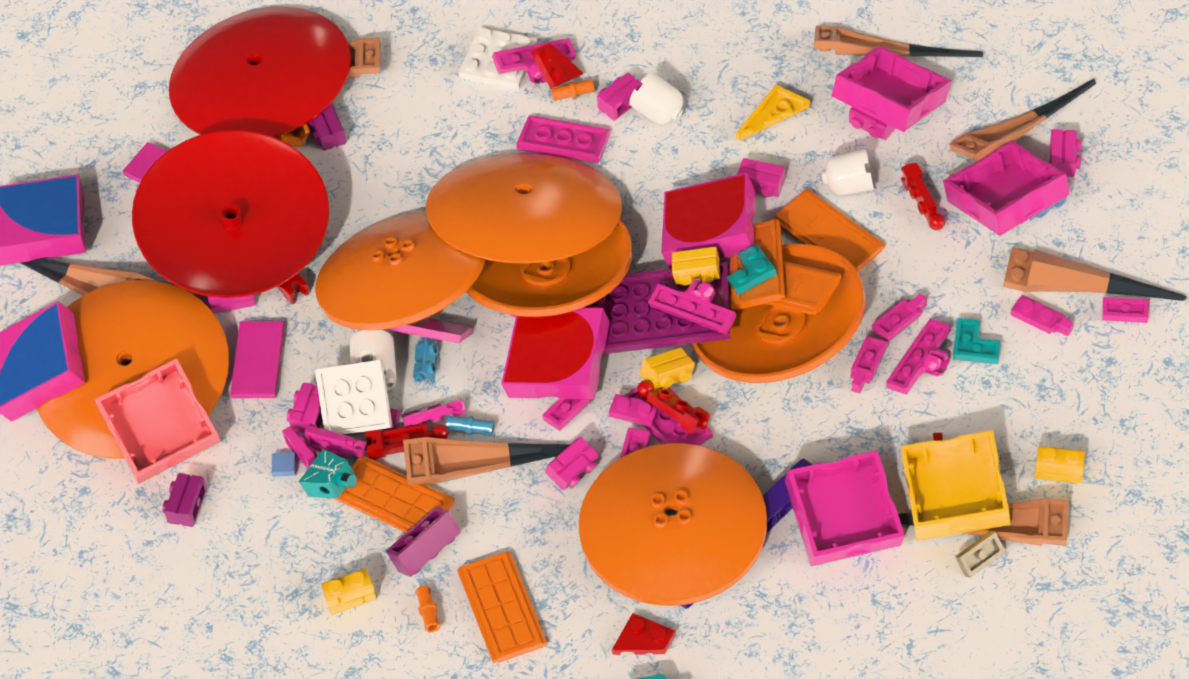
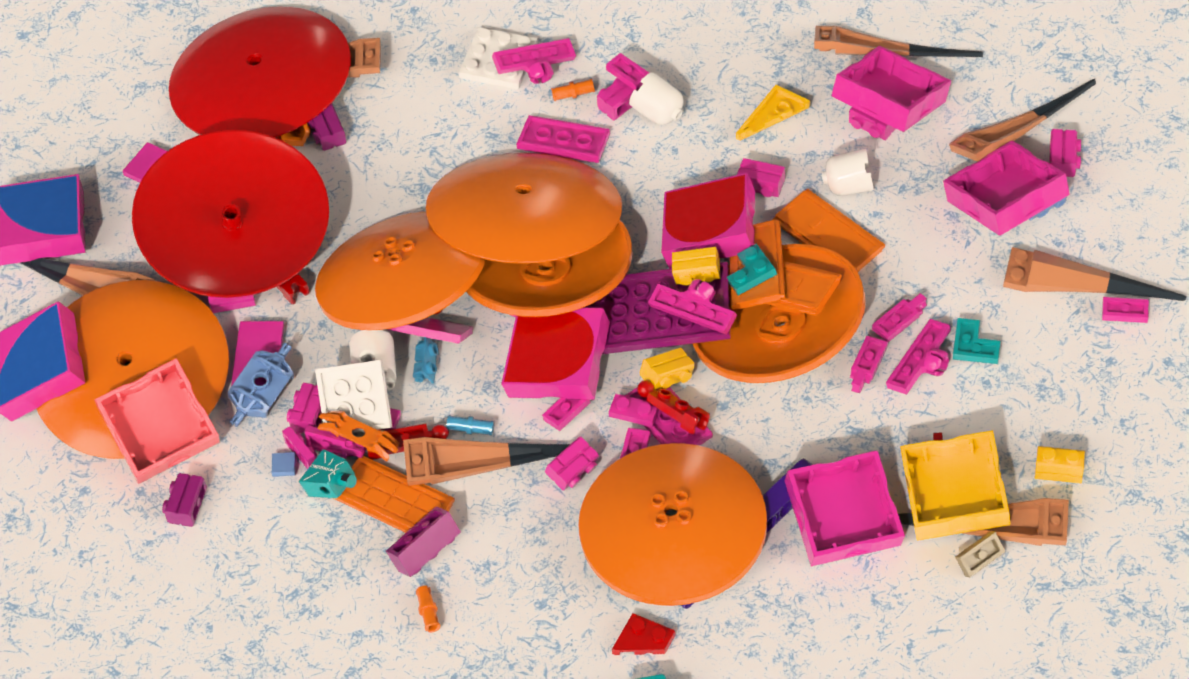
yellow brick [321,568,376,615] -> none
dark pink hinge [401,398,465,426] -> none
orange piece [457,552,547,663] -> none
red wing [531,43,583,89] -> none
red plate [901,163,945,231] -> none
dark pink hinge [1011,295,1073,336] -> none
none -> medium blue plate [228,343,294,427]
none -> orange piece [318,411,399,461]
none -> dark pink plate [606,53,649,90]

